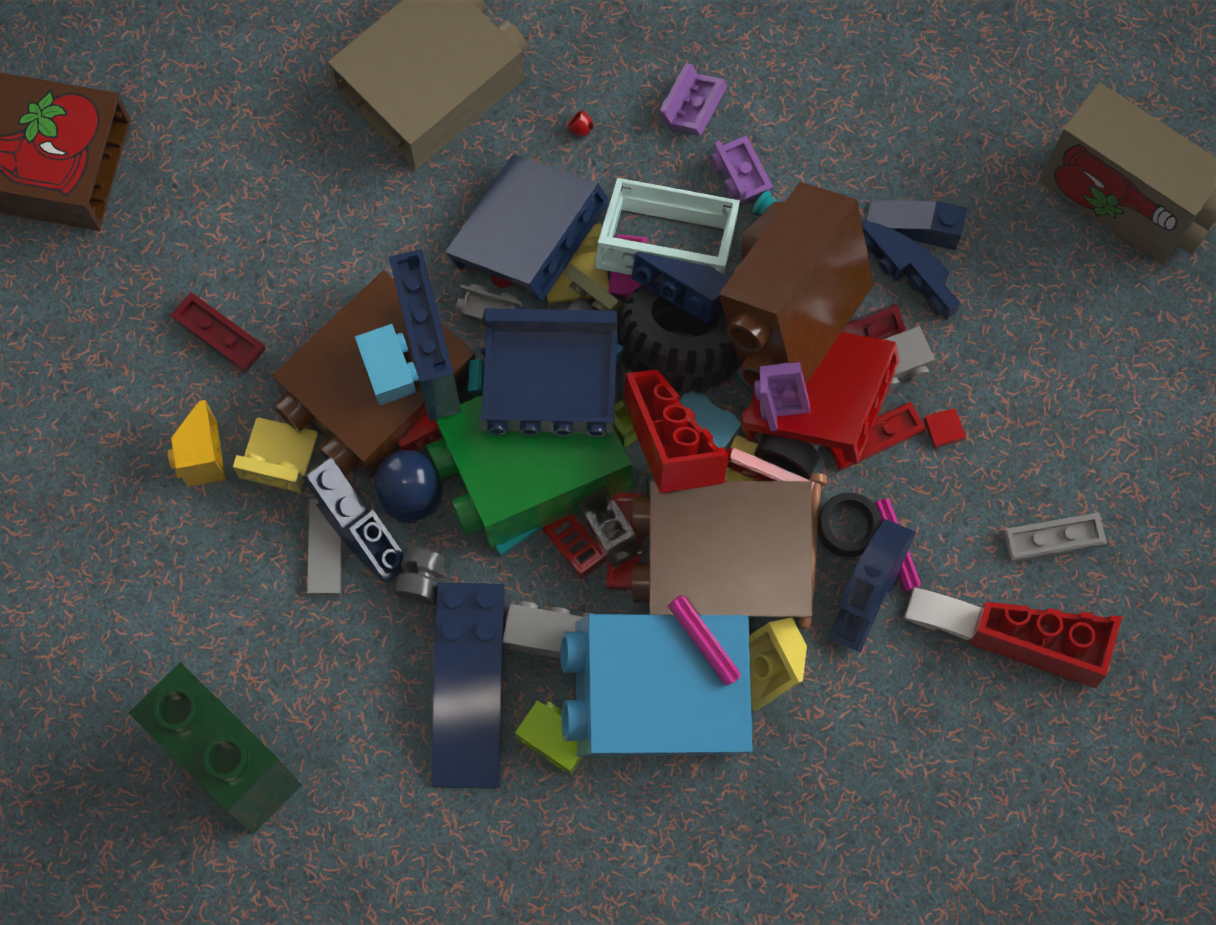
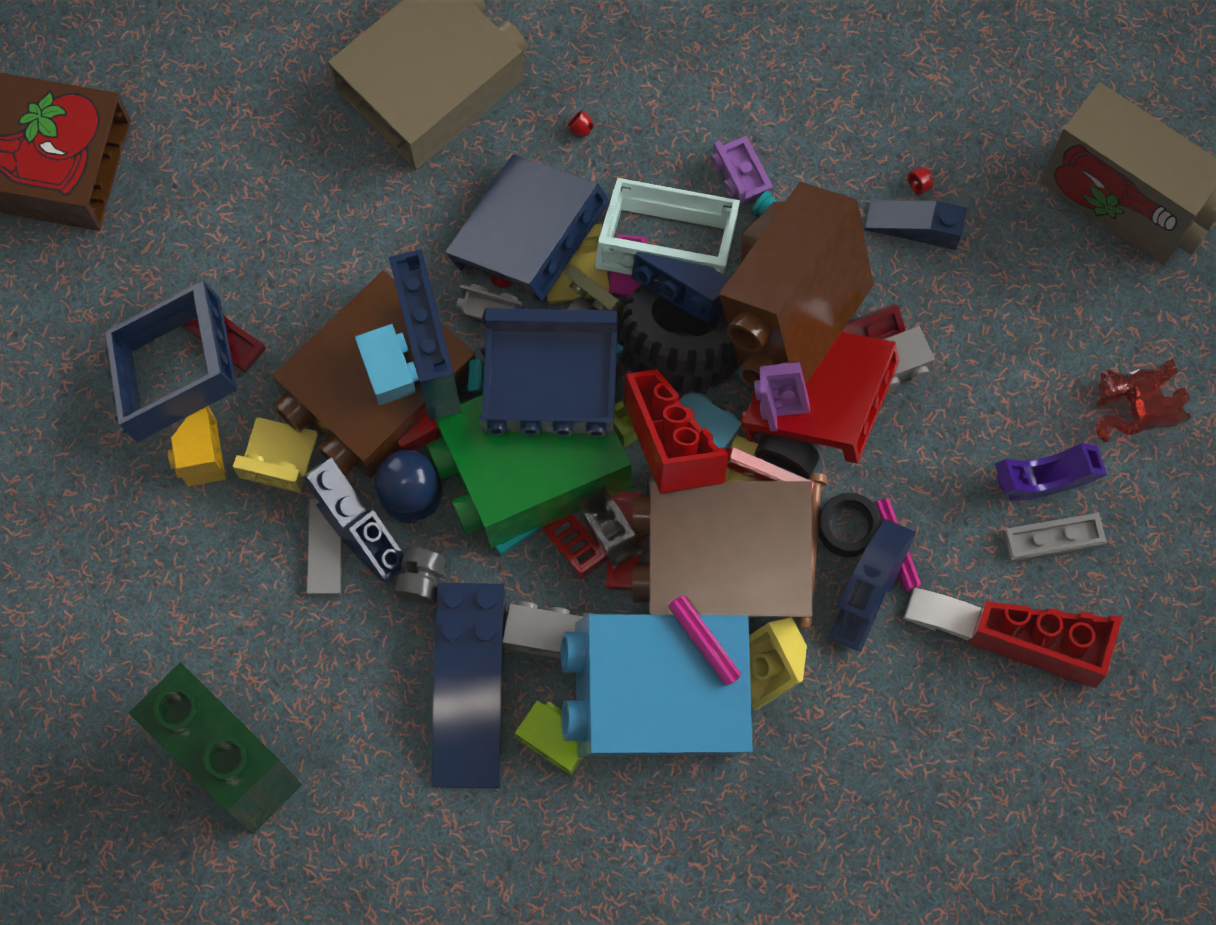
medium lavender bracket [660,63,727,136] -> none
red tile [826,401,926,471] -> none
dark blue slope [862,220,960,321] -> none
red tile [924,408,966,449] -> none
none -> dark blue window [105,280,238,442]
none -> red hinge [907,167,935,195]
none -> dark purple arch [995,443,1107,501]
none -> clear red animal [1096,359,1191,442]

